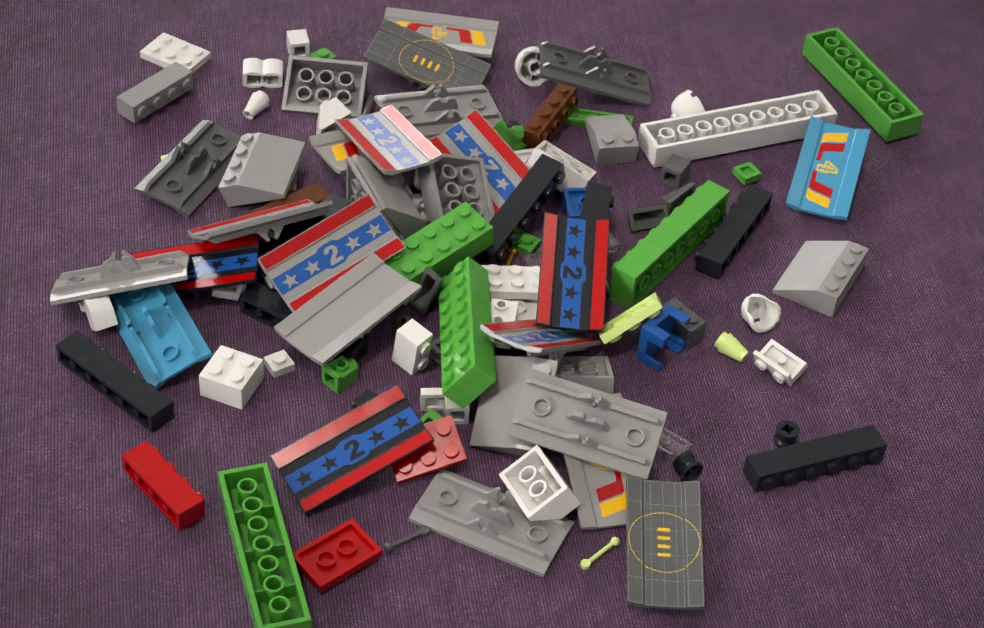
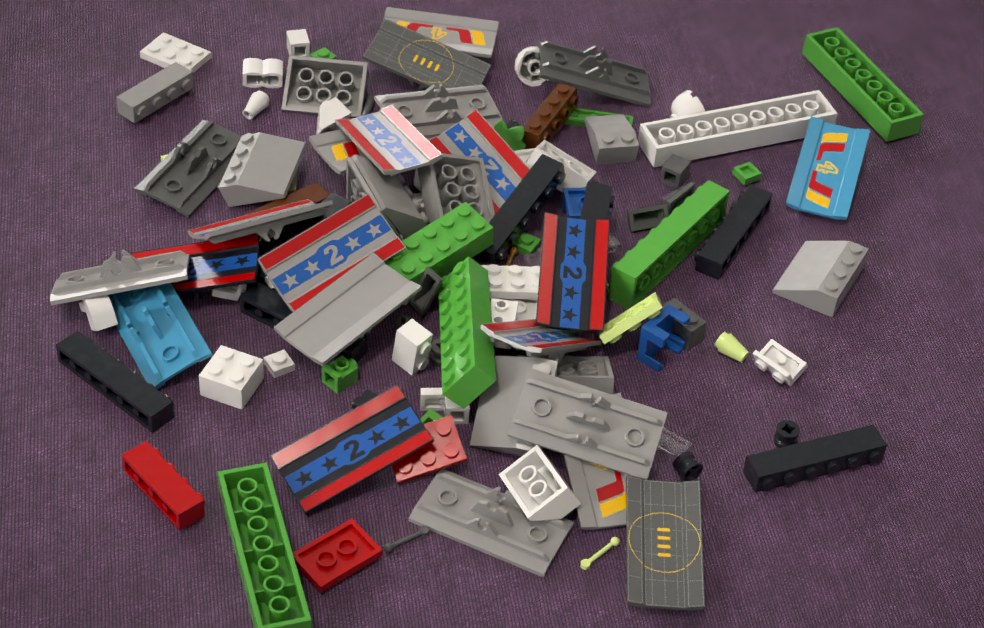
white hair [741,293,781,333] -> none

